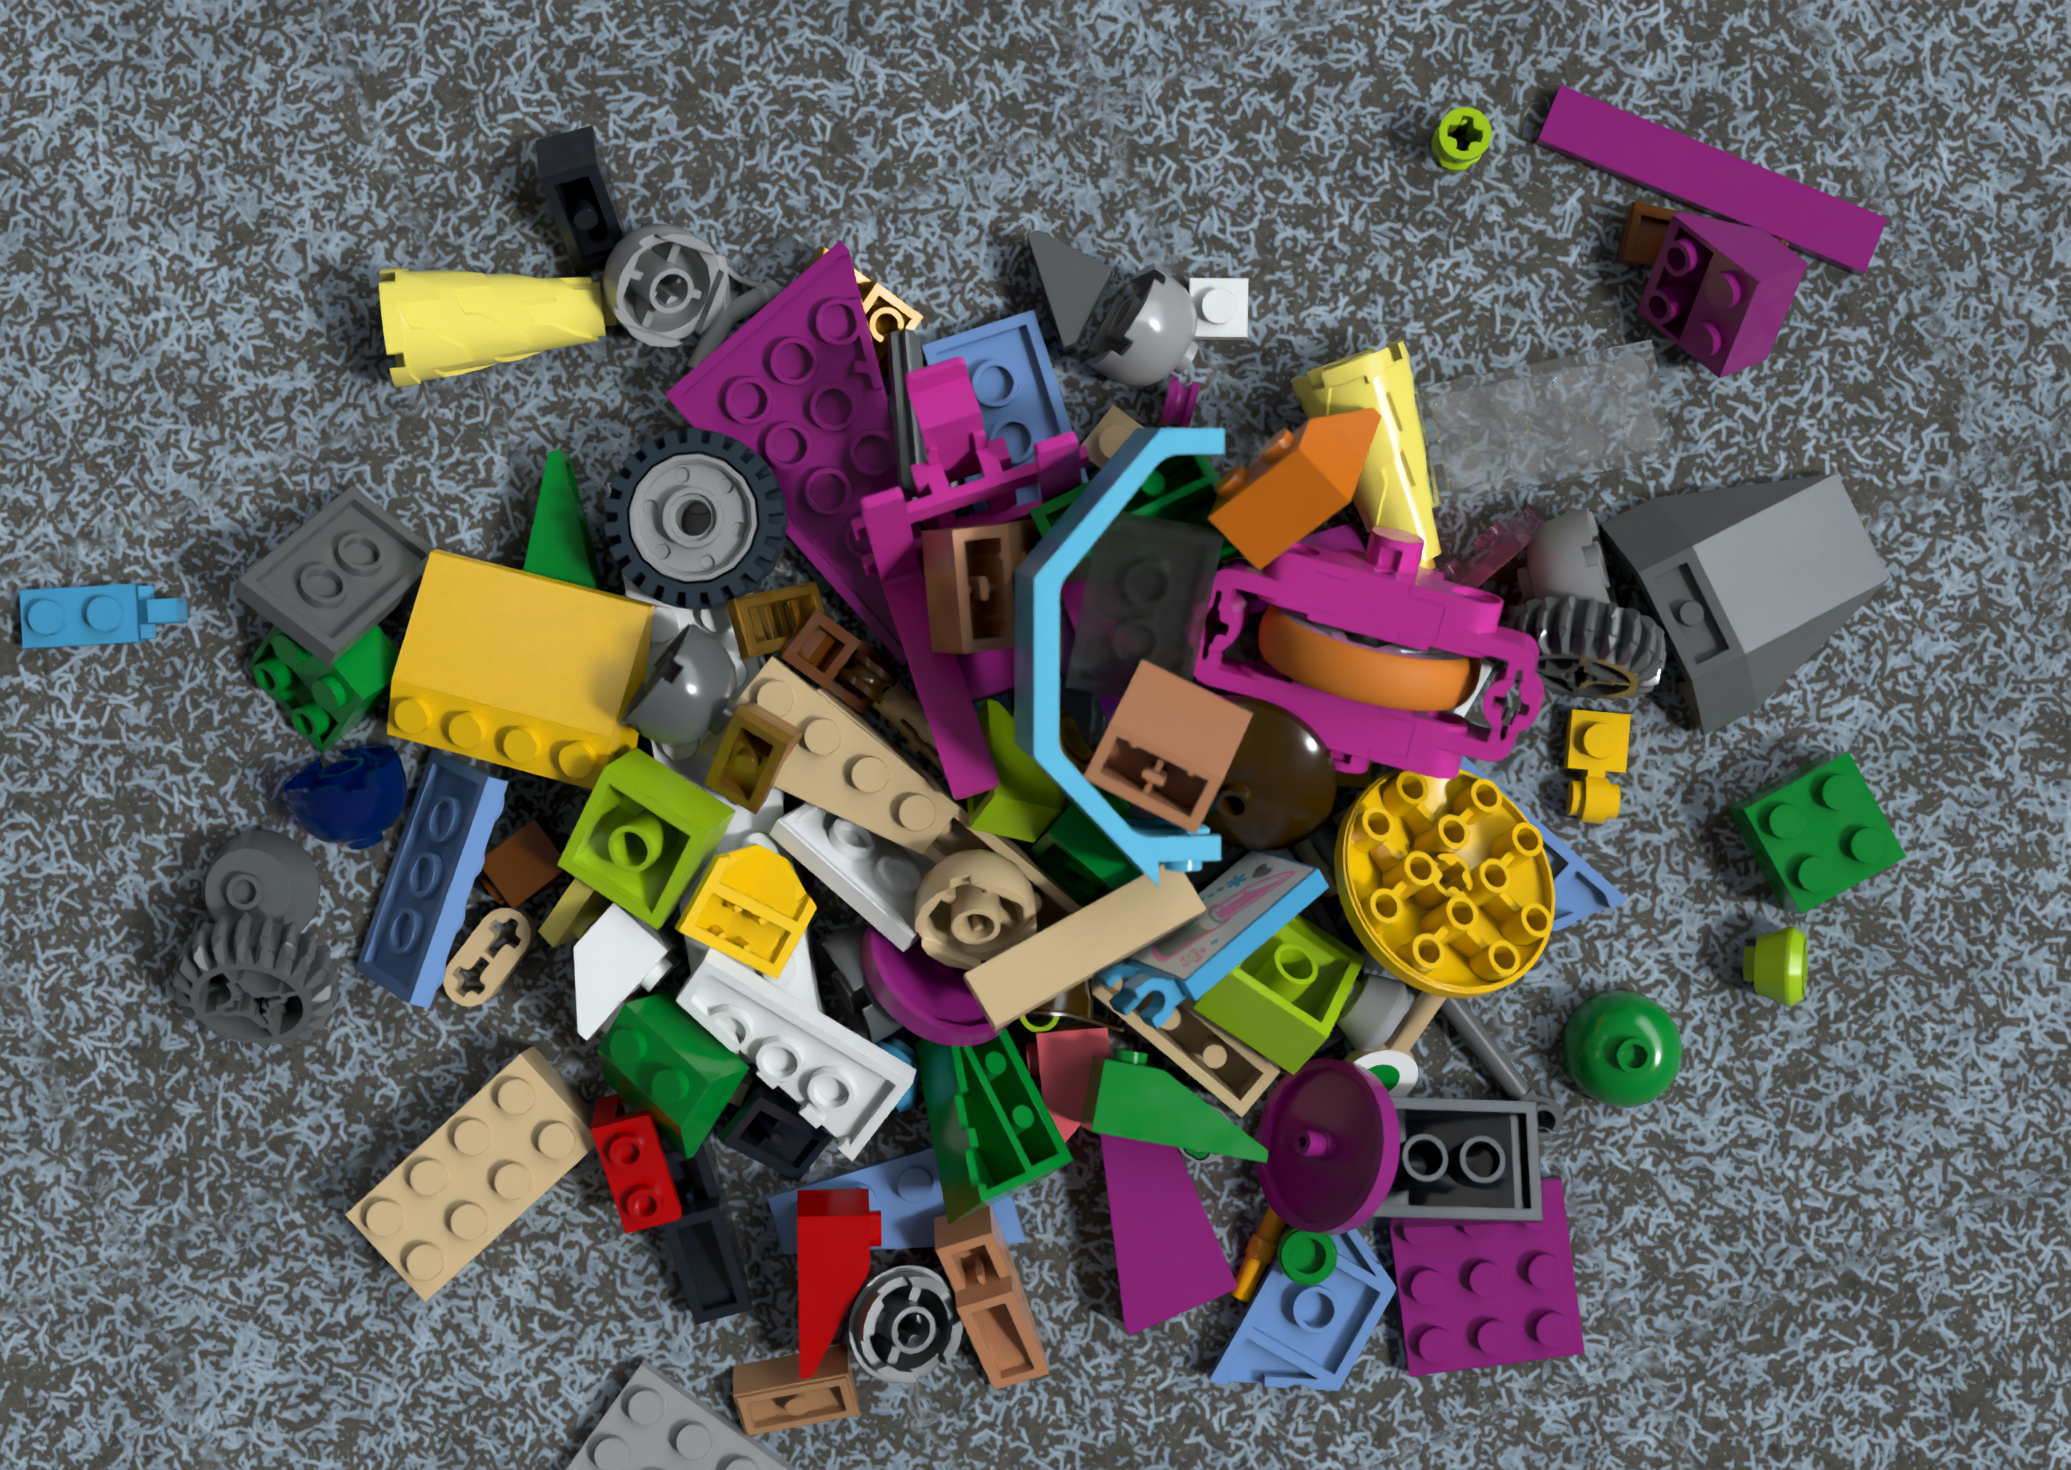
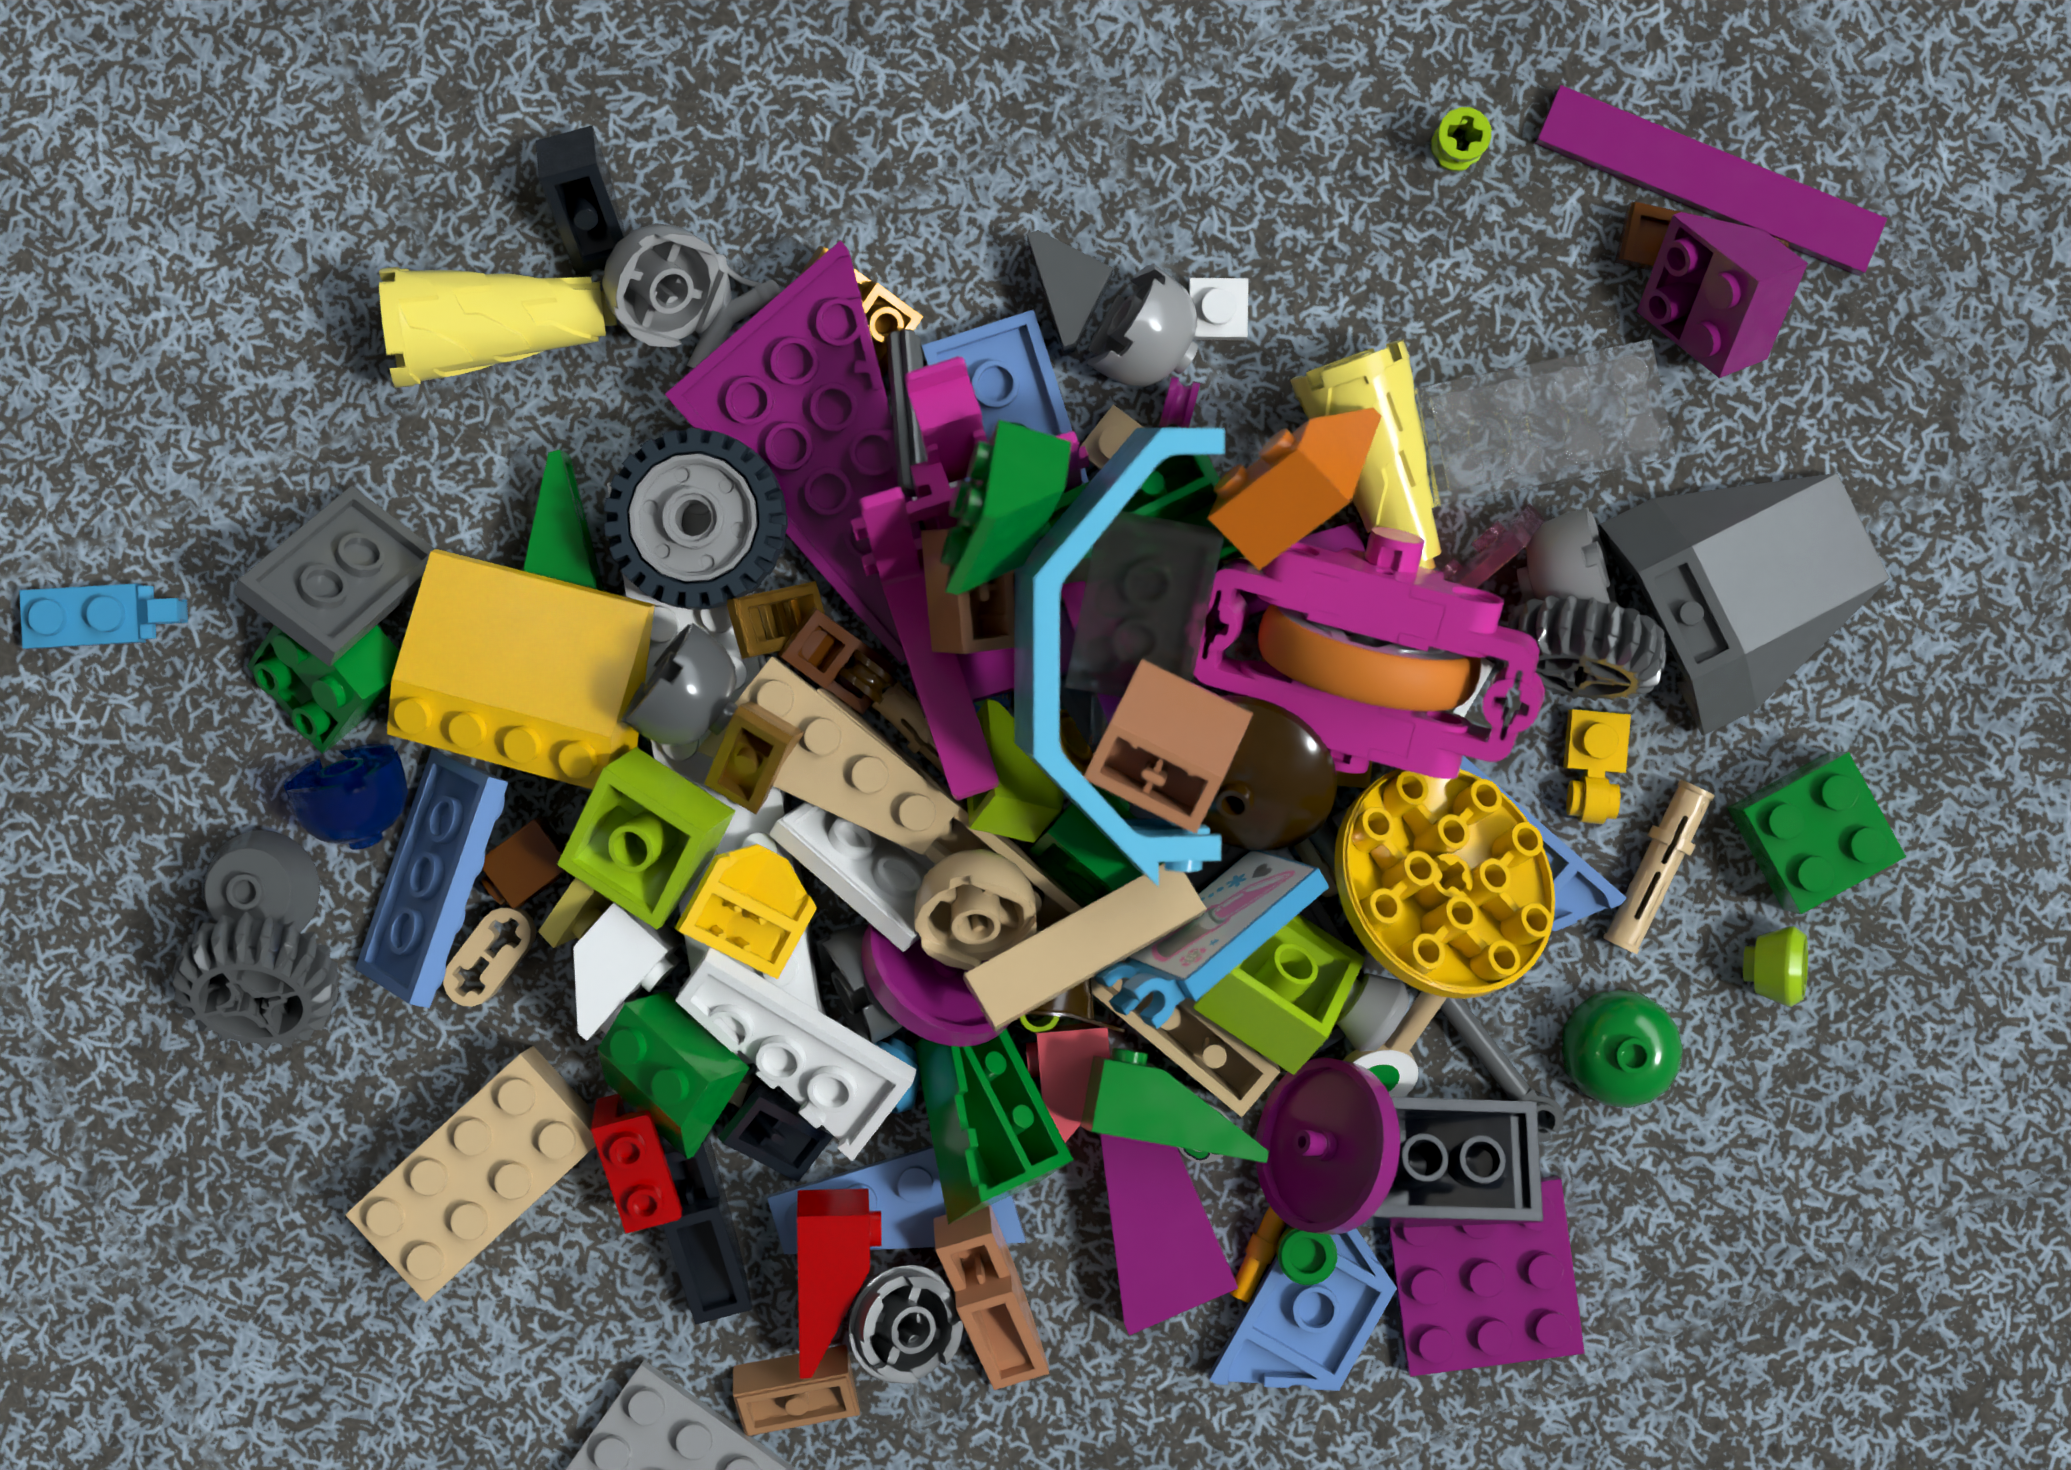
none -> green slope [940,419,1071,595]
none -> tan pin [1603,780,1715,954]

